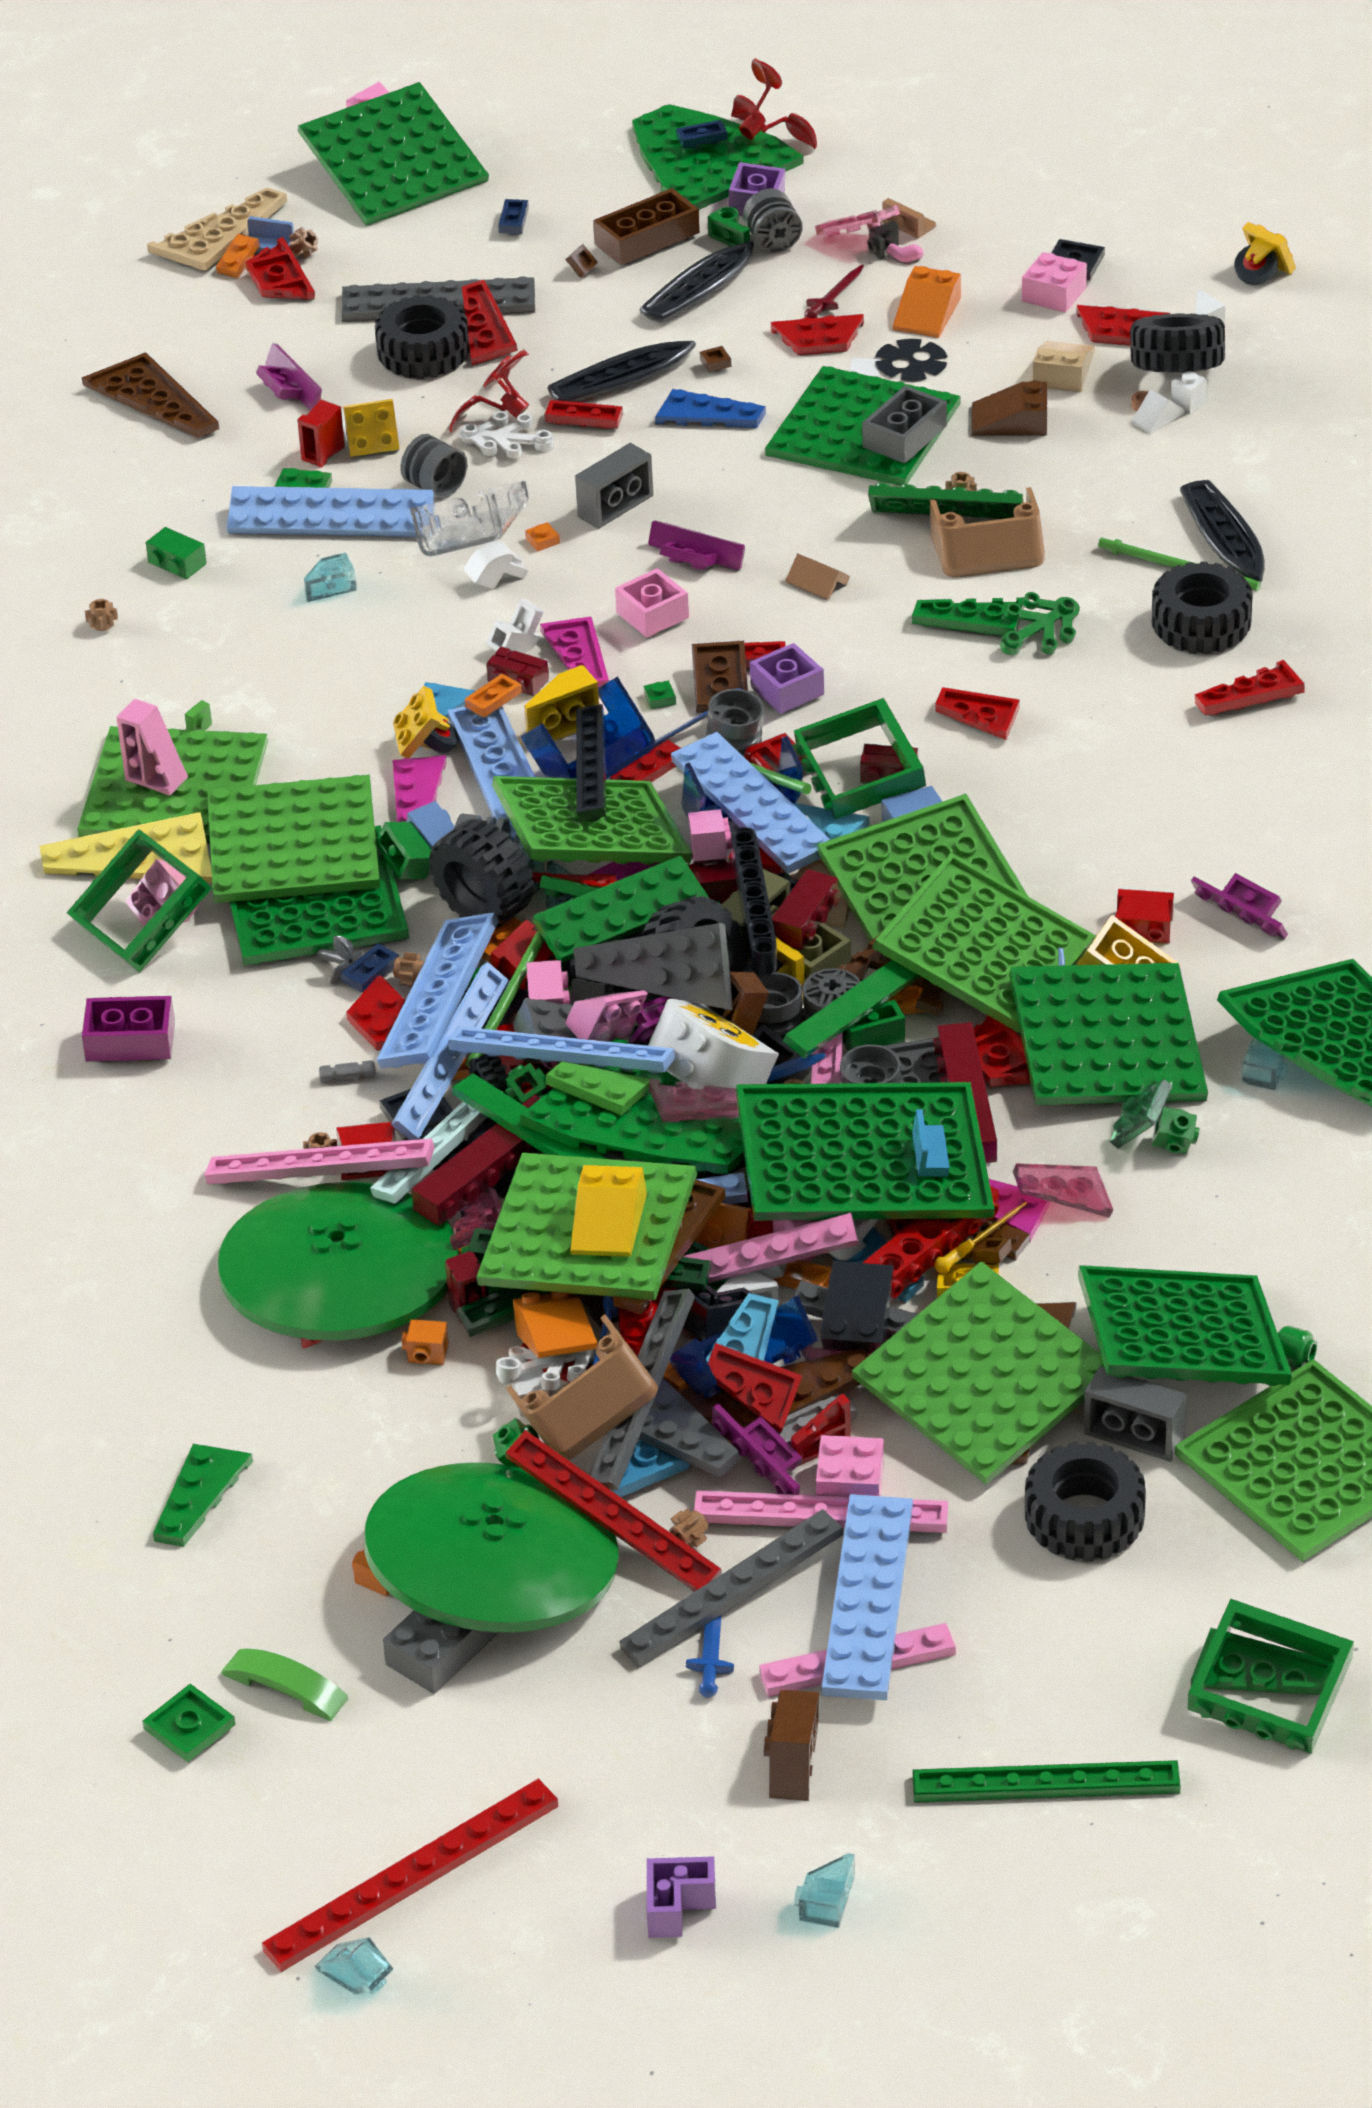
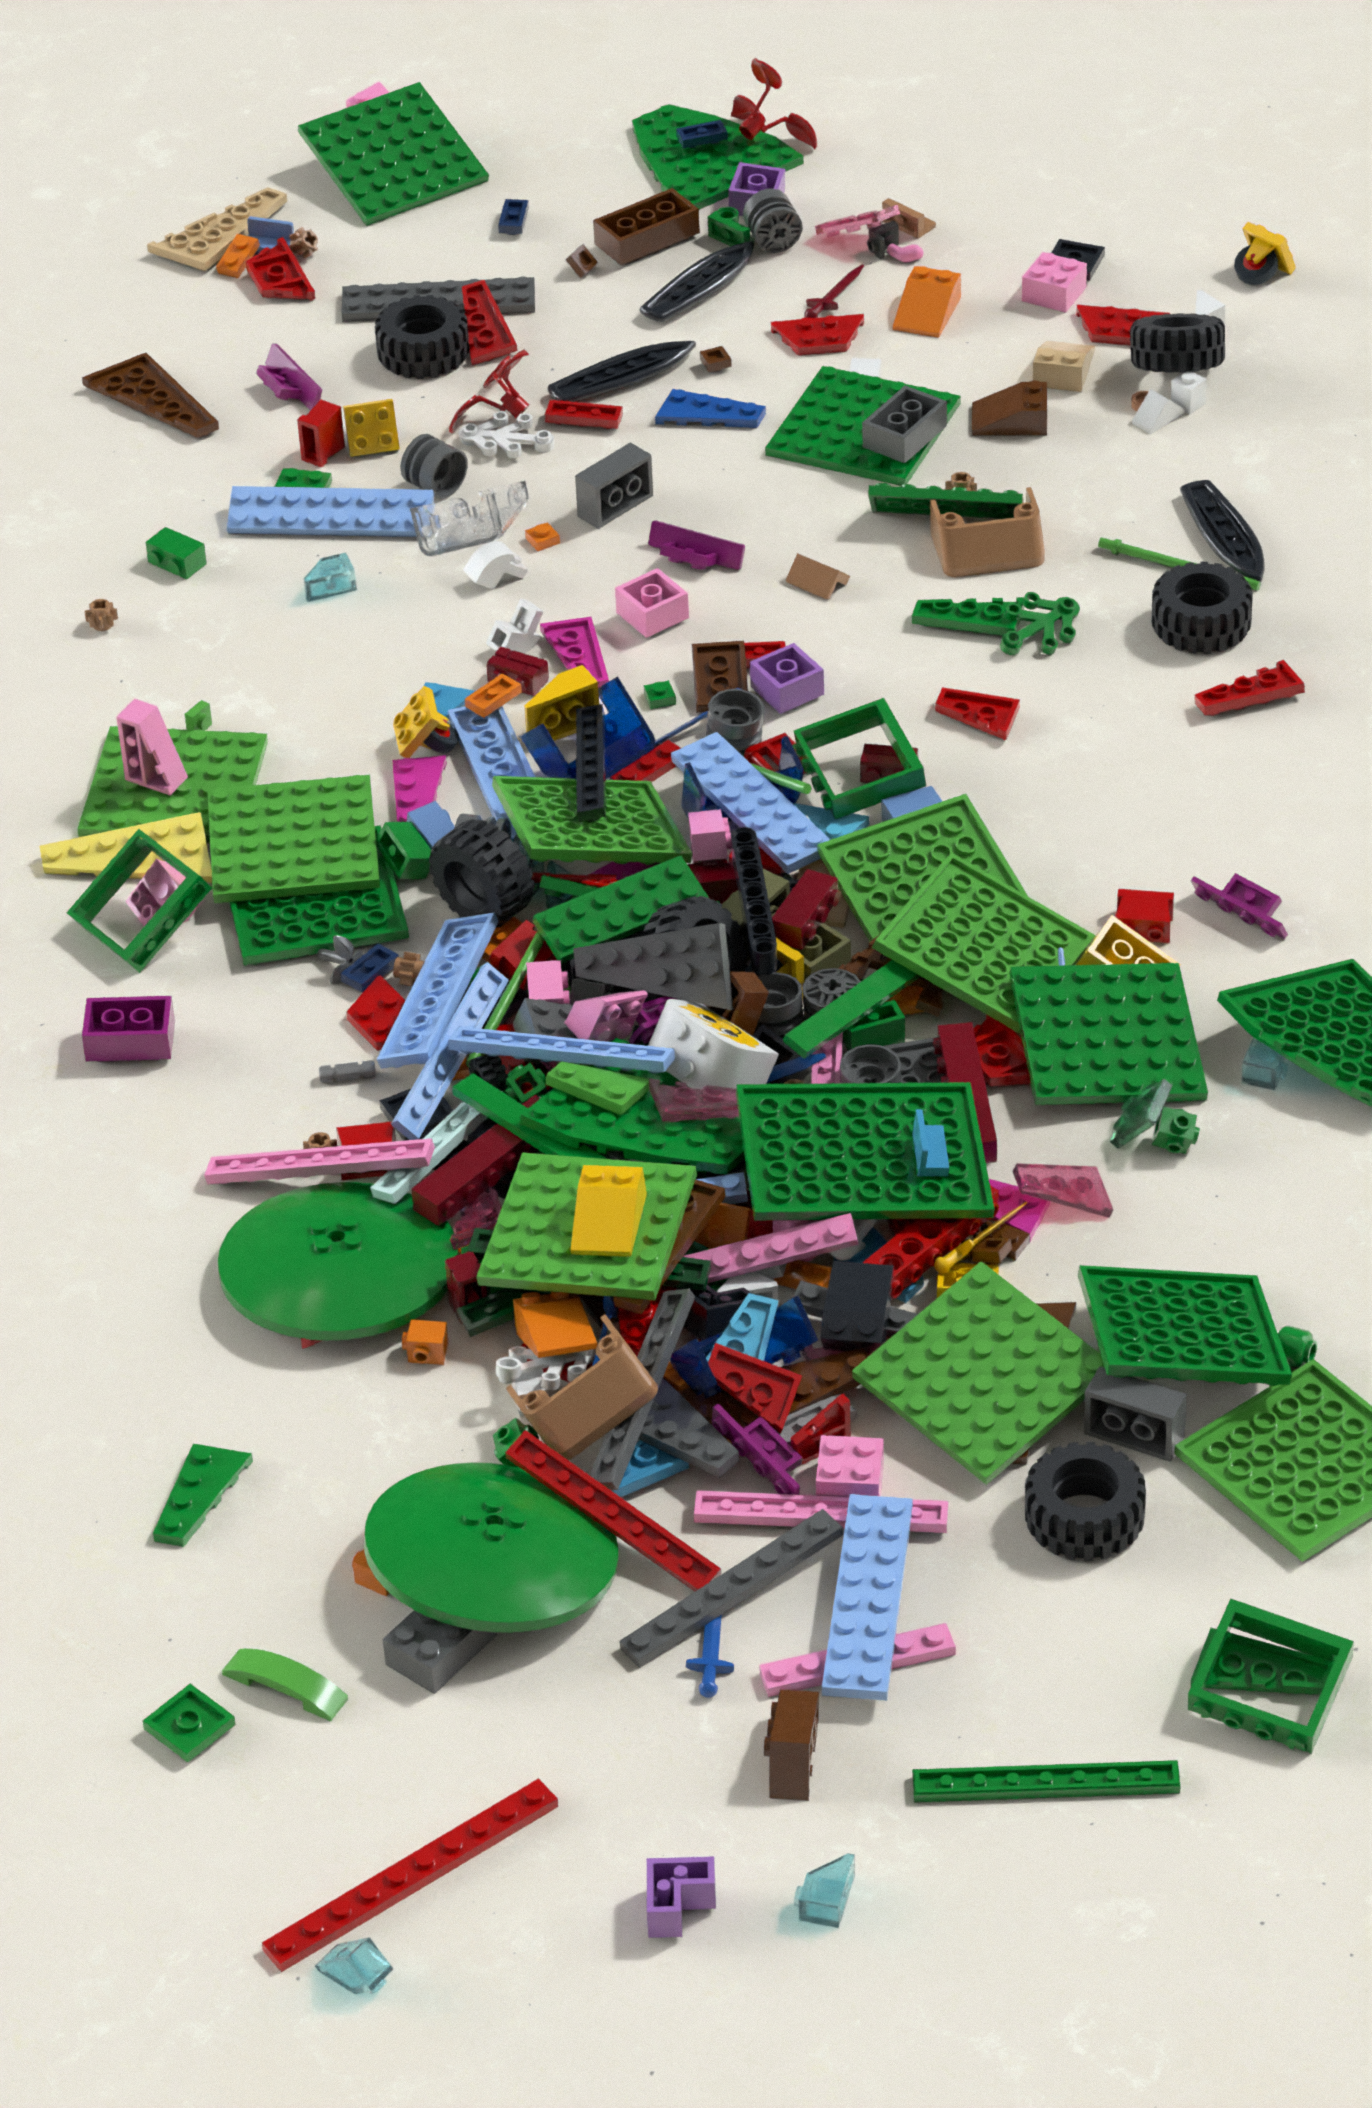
medium nougat gear [669,1509,708,1548] -> none
black piece [875,338,948,381] -> none

